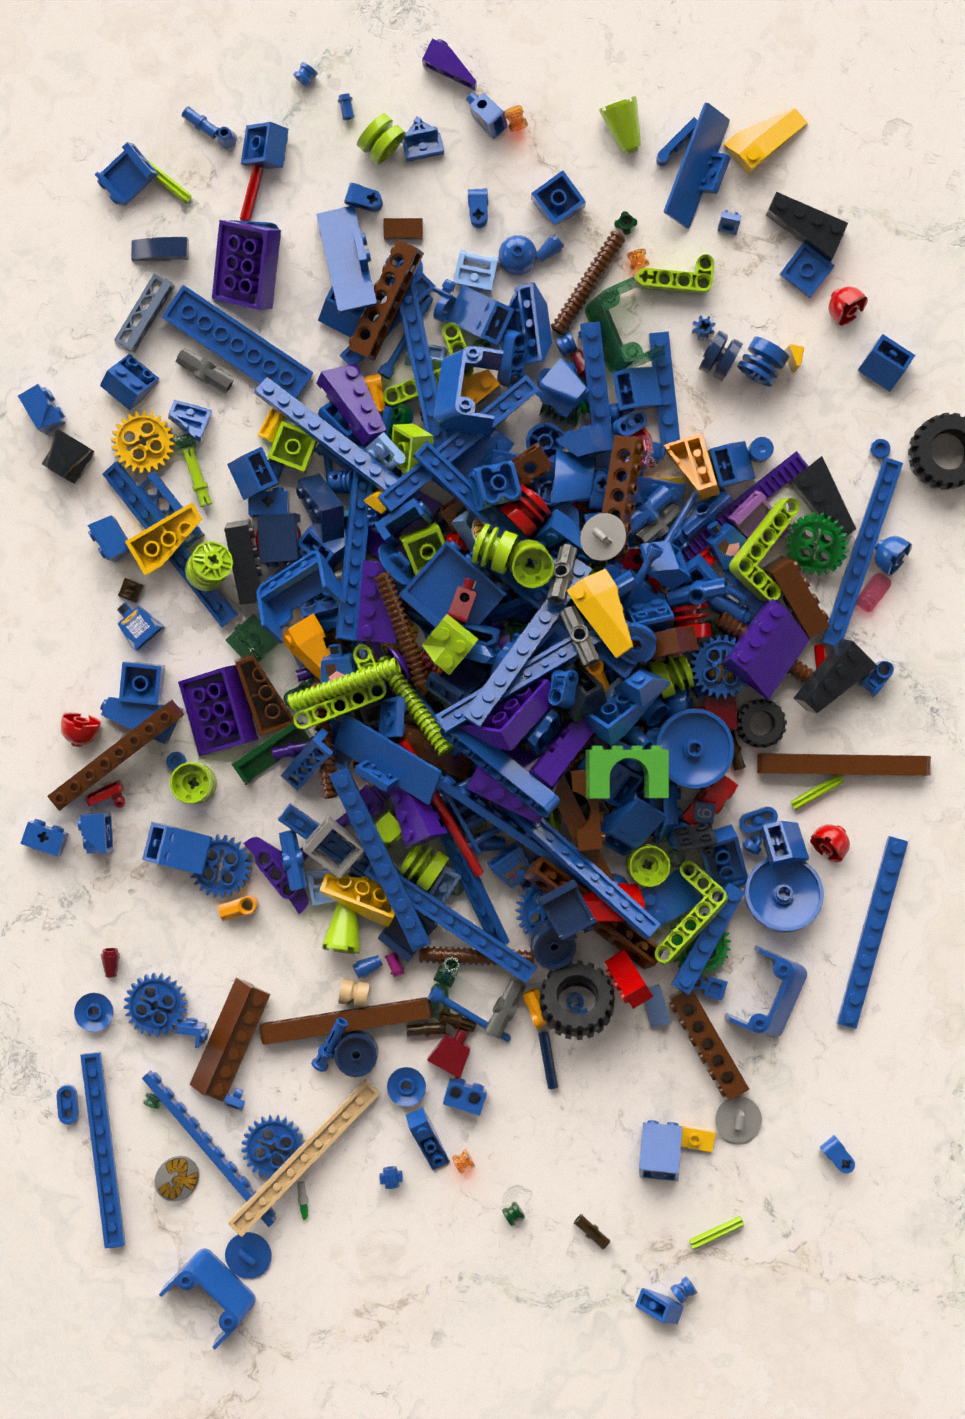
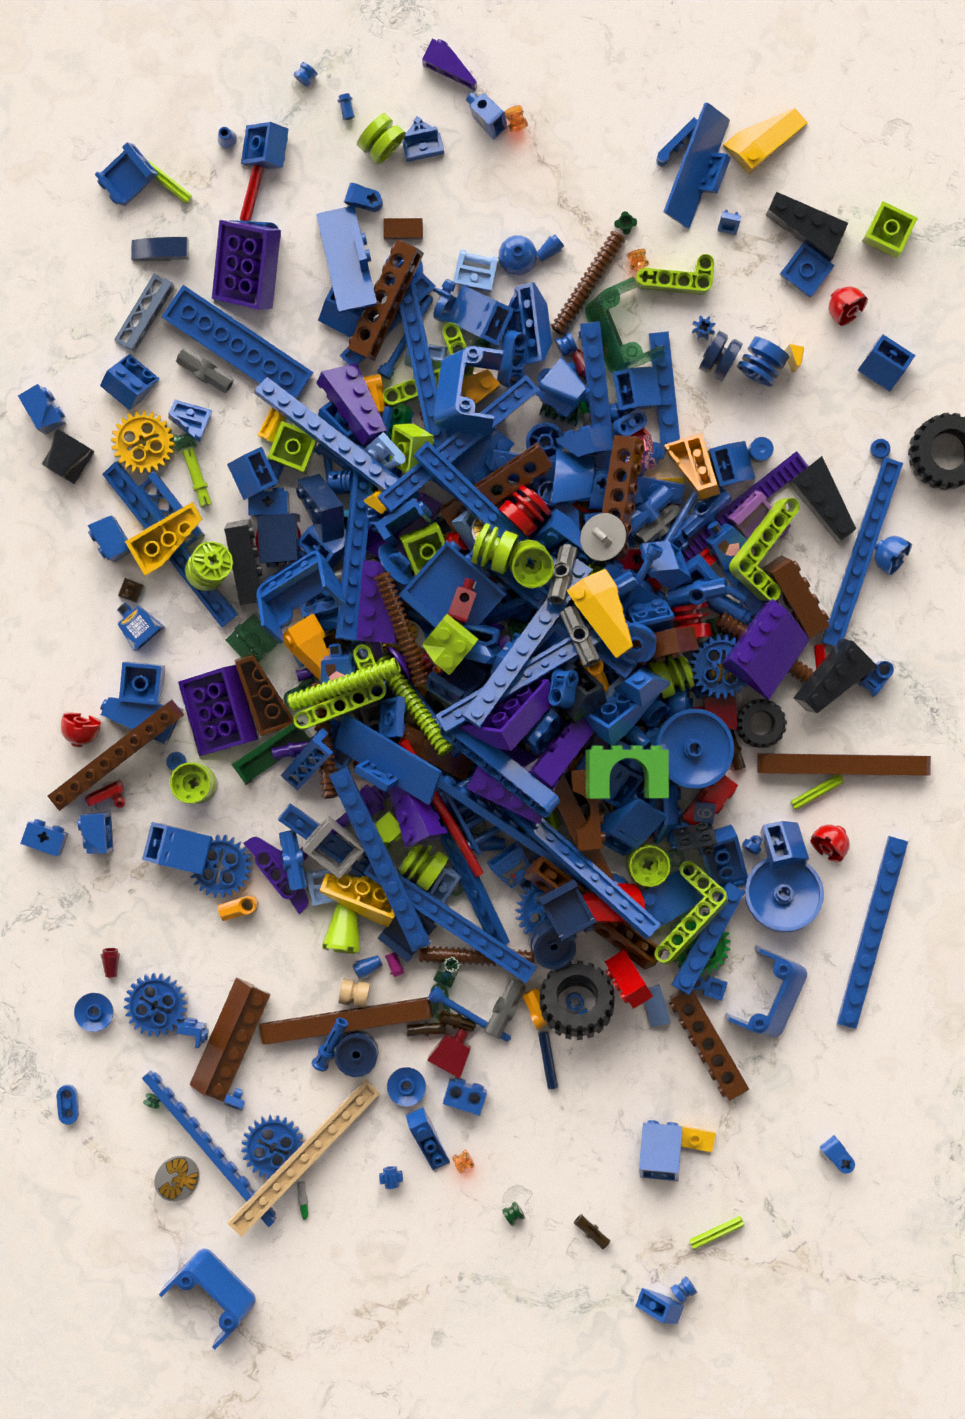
blue plate [80,1051,125,1249] -> none
blue pin [181,106,220,139] -> none
blue shield [225,1232,272,1278] -> none
blue piece [468,188,488,228] -> none
blue piece [468,461,522,512] -> none
blue slope [531,170,586,226] -> none
lime cone [599,96,641,154] -> none
light grey shield [715,1096,762,1143] -> none
blue plate [739,806,778,833] -> none
green gear [785,512,849,576] -> none
clear pink piece [856,573,891,612] -> none
none -> lime slope [861,201,918,258]

